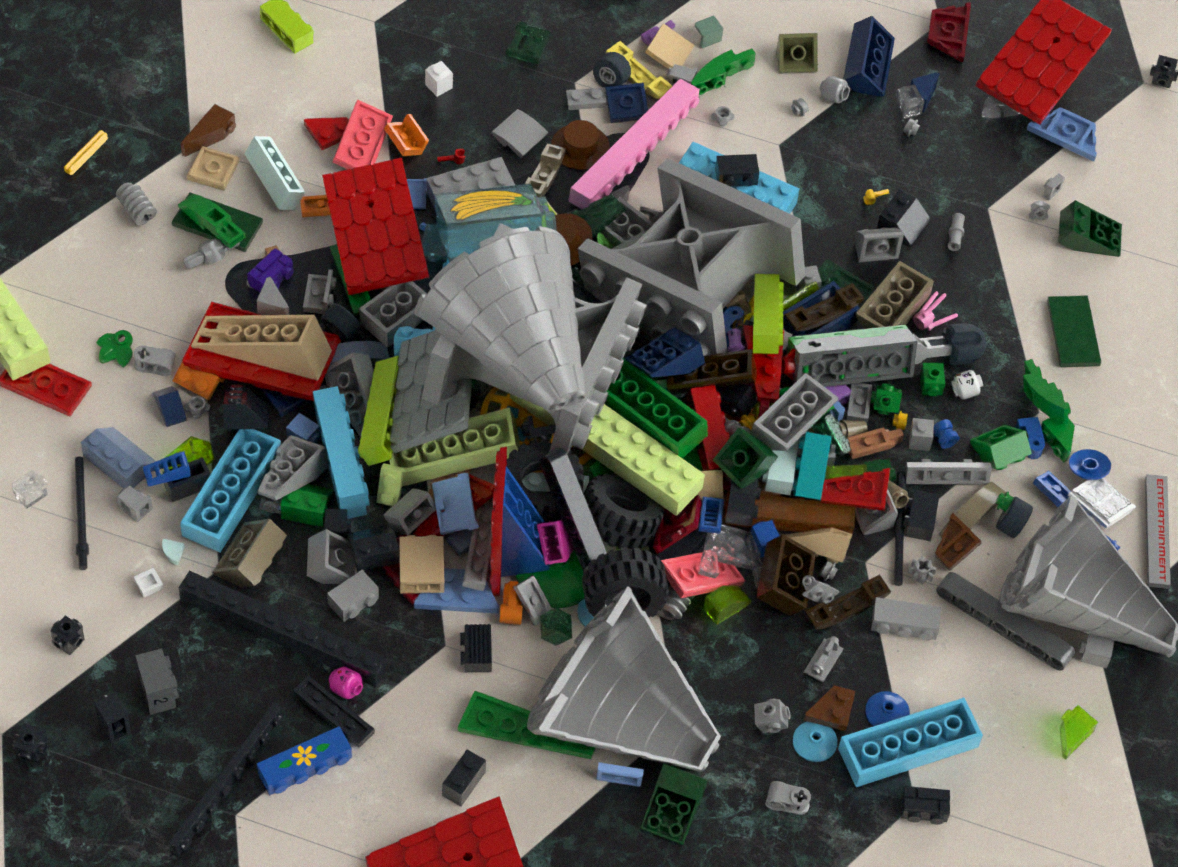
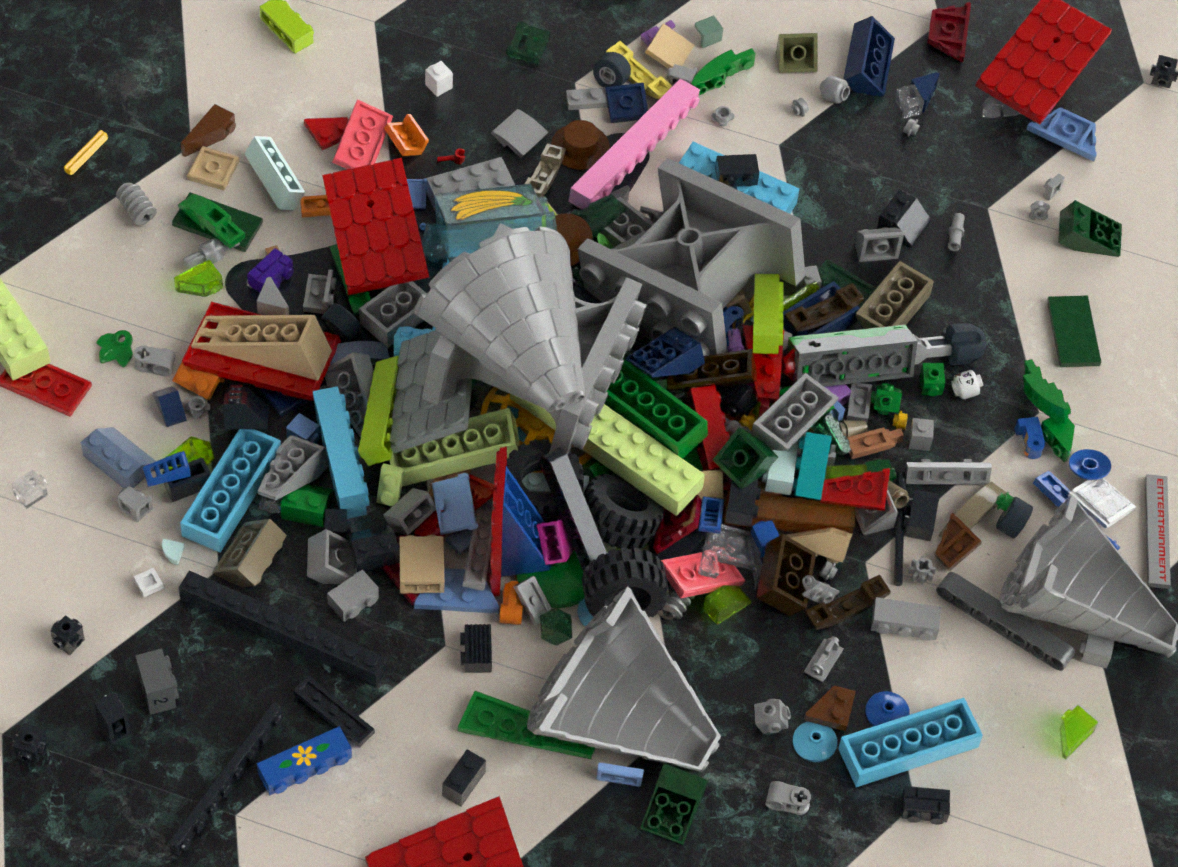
black bar [75,456,89,570] -> none
dark pink head [329,666,363,699] -> none
black bracket [521,415,556,442] -> none
yellow hand [863,189,889,205] -> none
bright pink plant [913,291,958,331] -> none
blue wheel [933,419,960,449] -> none
green slope [970,425,1032,470] -> none
none -> clear neon green slope [174,260,223,297]

